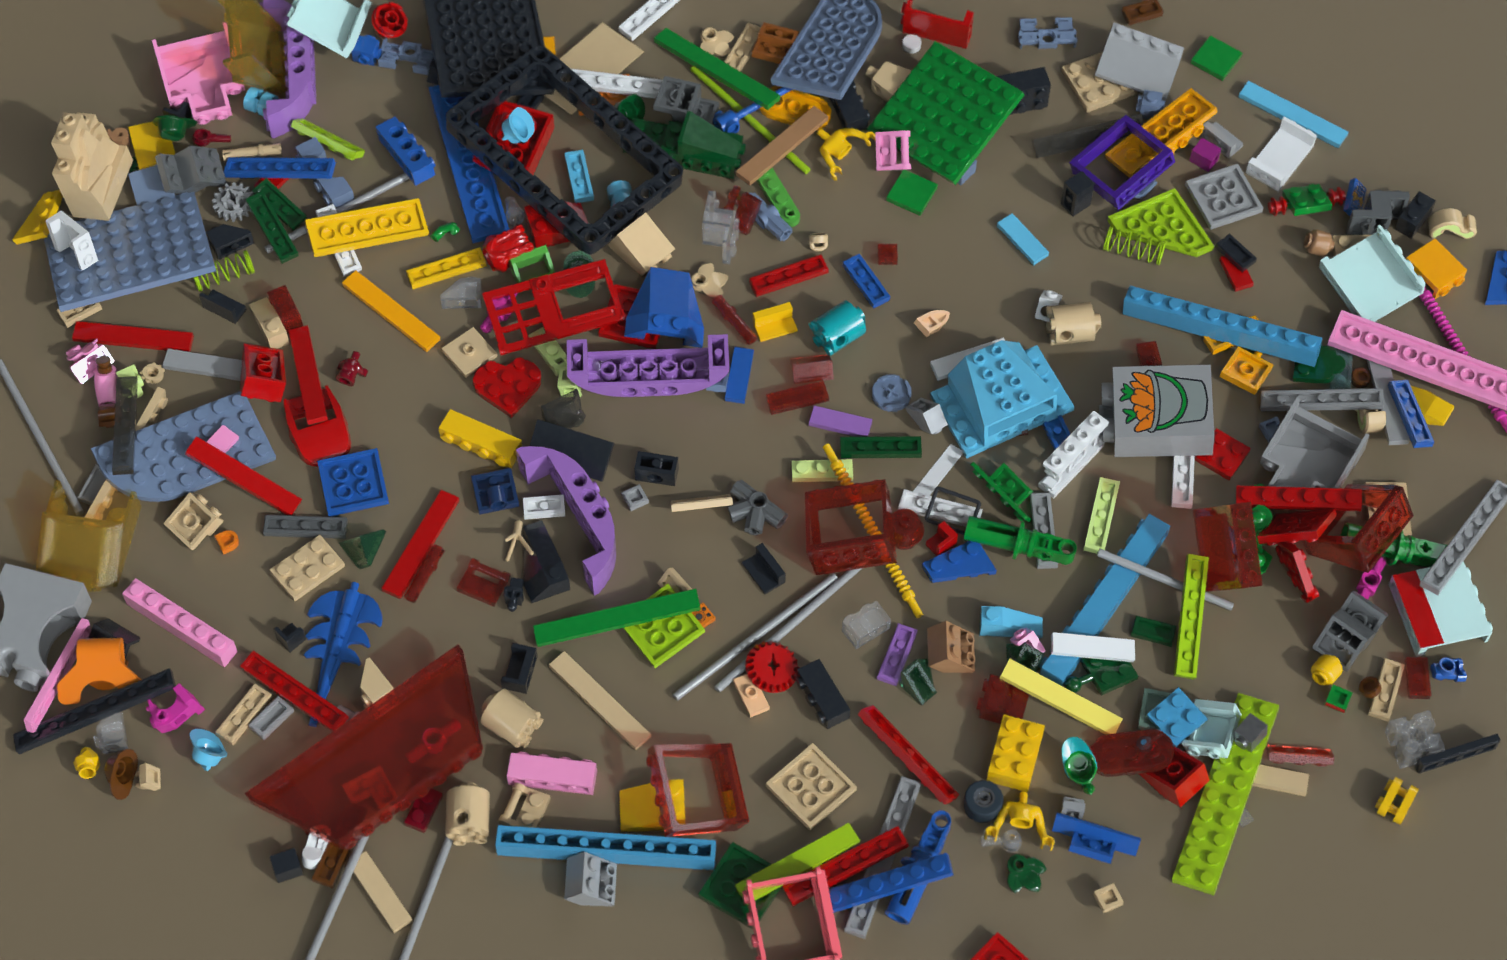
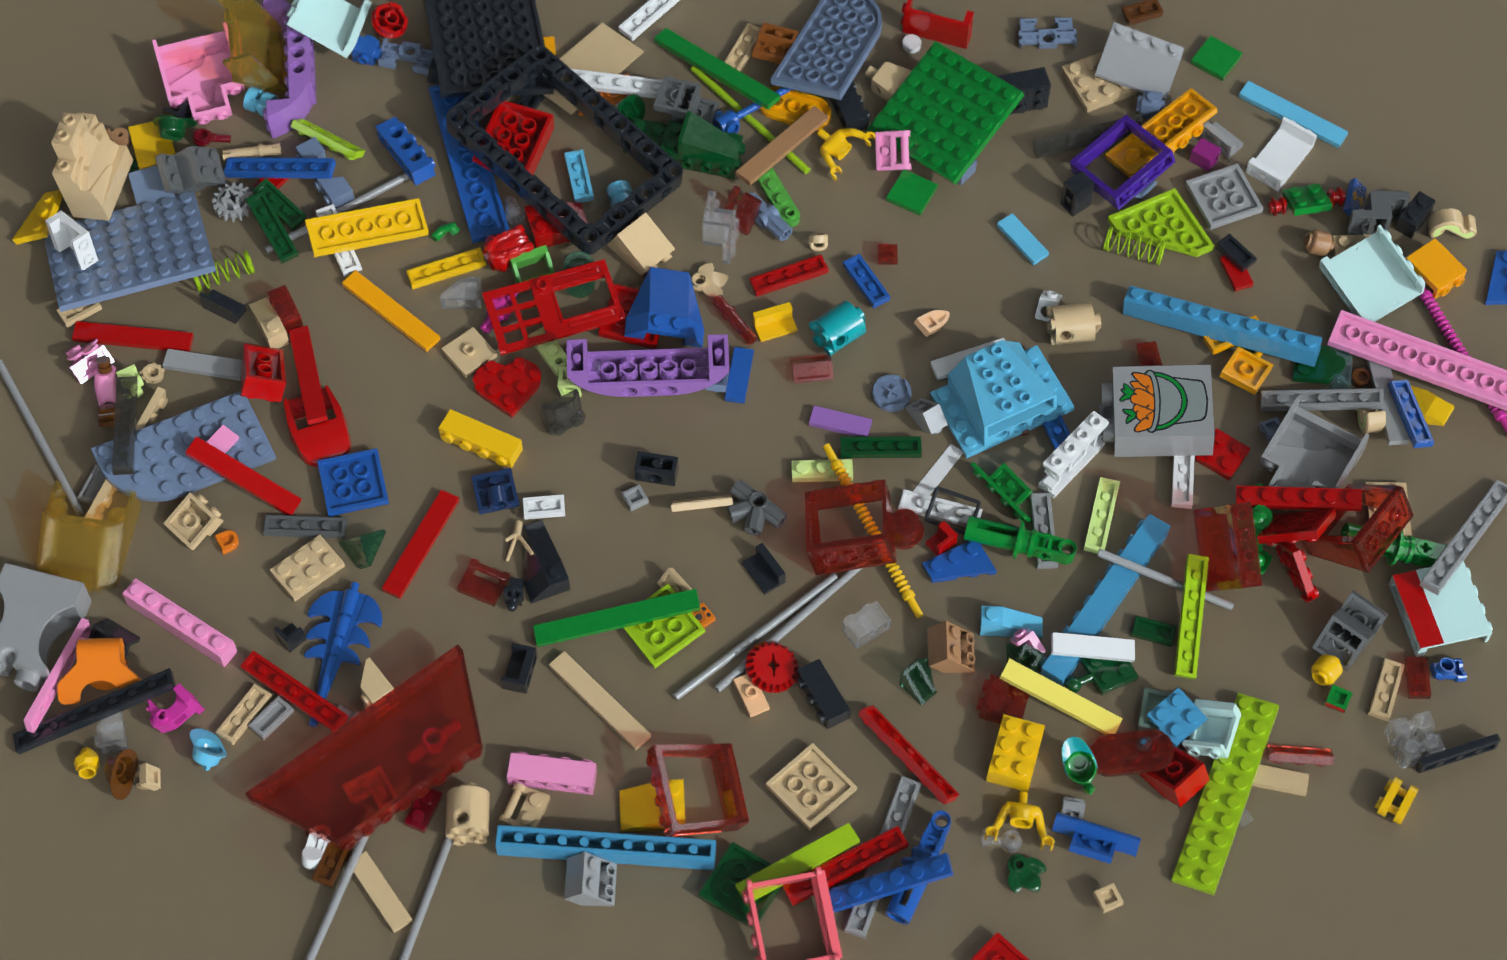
black slope [206,224,254,260] -> none
black panel [270,848,303,883] -> none
dark red piece [336,351,368,387] -> none
clear red pin [404,544,445,603] -> none
tan cylinder [481,689,543,748] -> none
medium azure piece [501,107,534,144] -> none
medium lavender slope [516,446,616,596] -> none
black tile [530,419,615,482] -> none
tan plate [700,27,734,57] -> none
clear red plate [766,381,829,415] -> none
medium lavender tile [877,623,918,686] -> none
black wheel [963,780,1003,823] -> none
flat silver brick [1234,713,1268,752] -> none
dark pink axle [1356,556,1386,600] -> none
reddish brown tile [1359,676,1382,698] -> none

